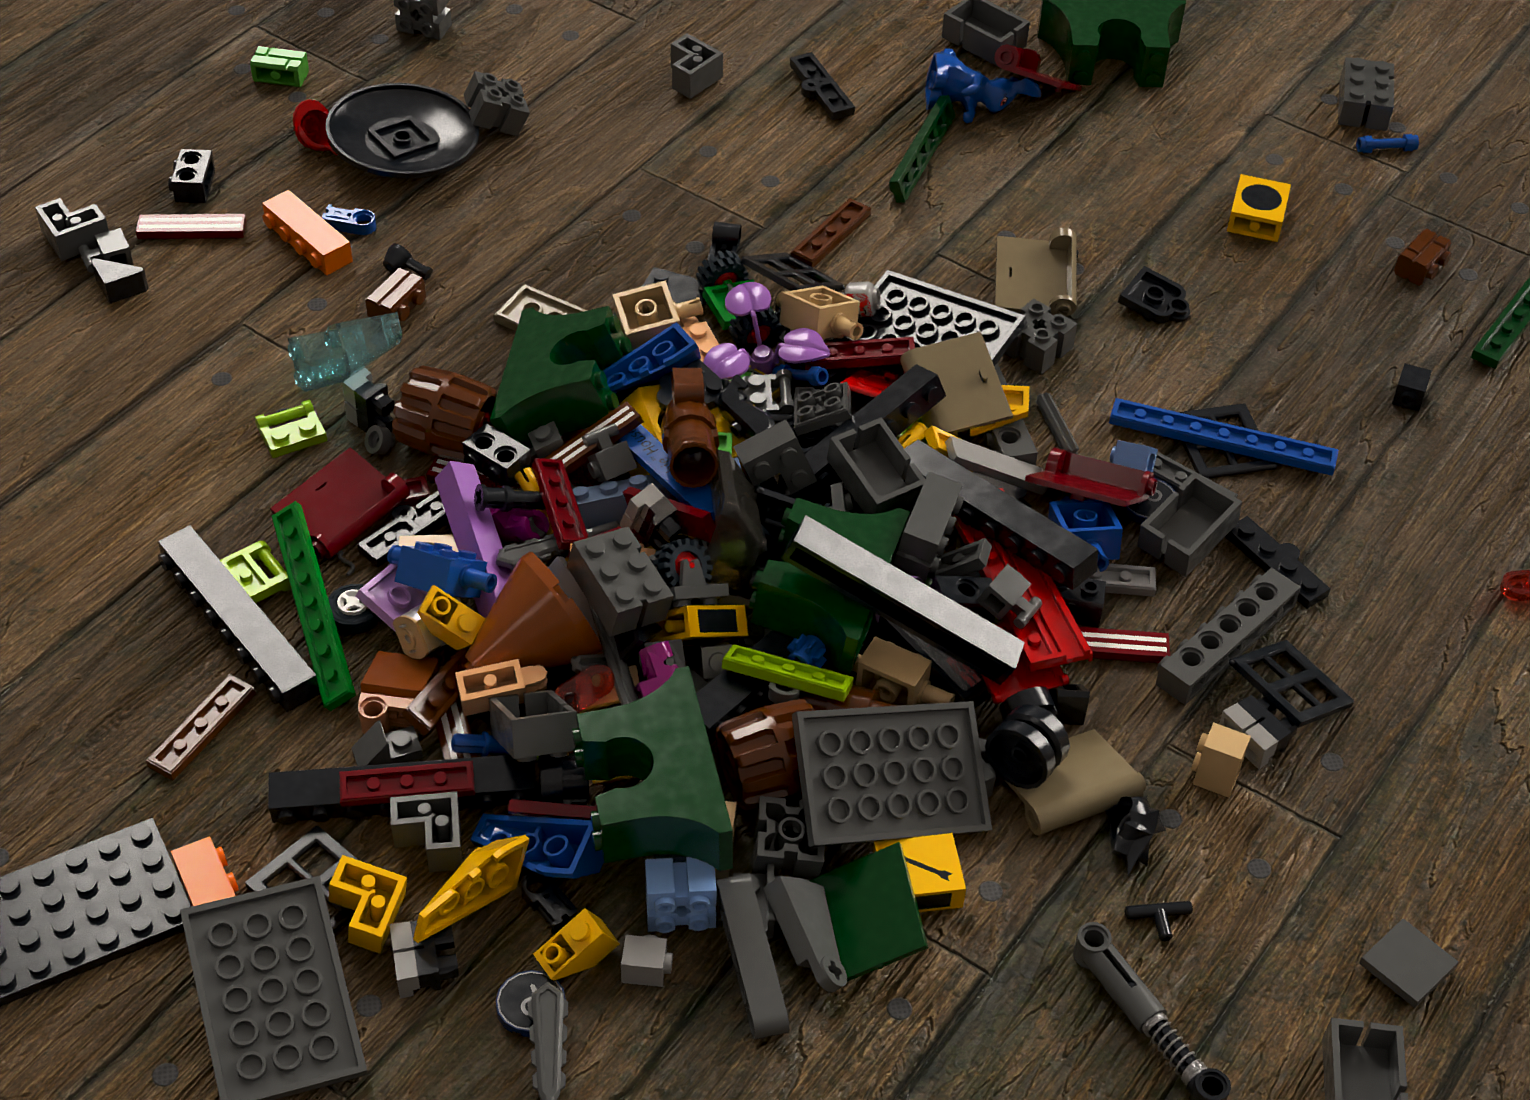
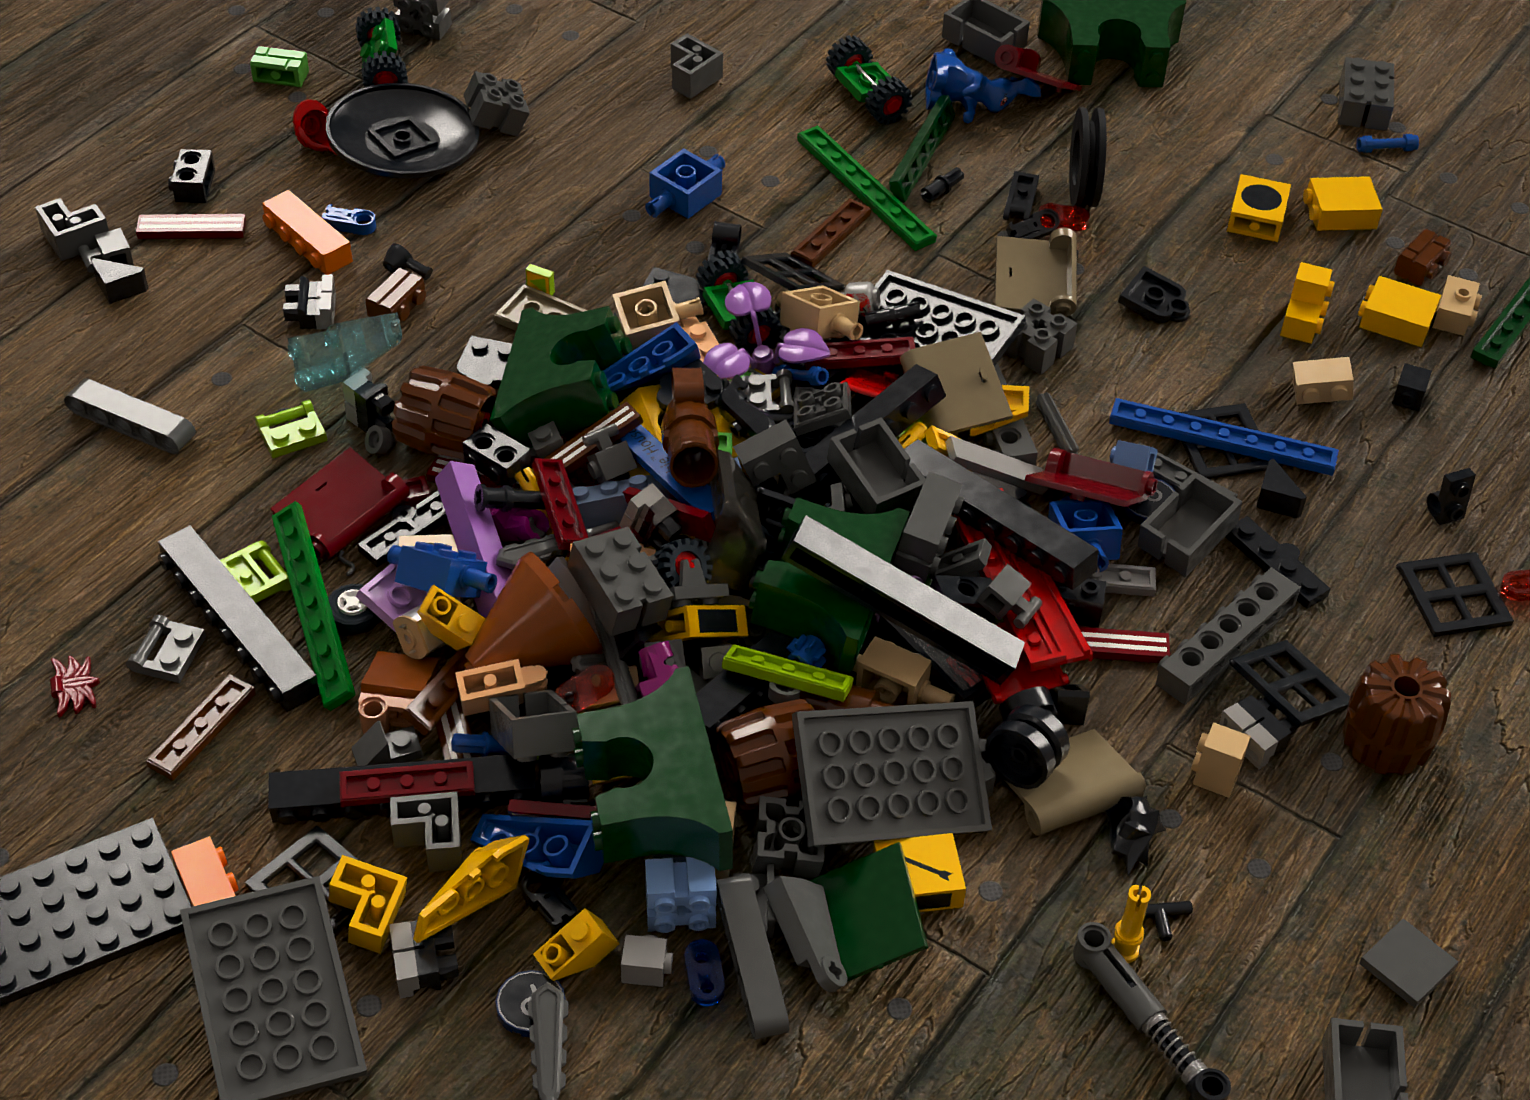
black hinge [790,52,855,121] -> none
none -> dark red piece [50,656,100,717]
none -> beam [64,378,196,454]
none -> dark grey plate [126,614,206,683]
none -> hips [283,274,336,329]
none -> plate [356,7,408,87]
none -> plate [457,336,512,388]
none -> lime tile [526,264,555,295]
none -> blue brick [645,148,726,219]
none -> clear blue plate [685,939,725,1006]
none -> green tile [797,125,937,251]
none -> plate [826,35,913,125]
none -> black pin [865,301,922,330]
none -> black axle [921,167,964,203]
none -> black hinge [1003,171,1039,221]
none -> black piece [1006,209,1060,240]
none -> clear red plate [1038,203,1090,231]
none -> black tyre [1069,107,1107,207]
none -> yellow pin [1111,885,1151,963]
none -> black slope [1256,459,1307,518]
none -> yellow brick [1280,262,1335,344]
none -> tan brick [1293,357,1354,405]
none -> yellow brick [1303,176,1383,231]
none -> reddish brown wheel [1342,654,1451,776]
none -> yellow brick [1358,276,1442,347]
none -> black window [1396,552,1514,637]
none -> black plate [1427,468,1476,525]
none -> tan brick [1432,275,1482,336]

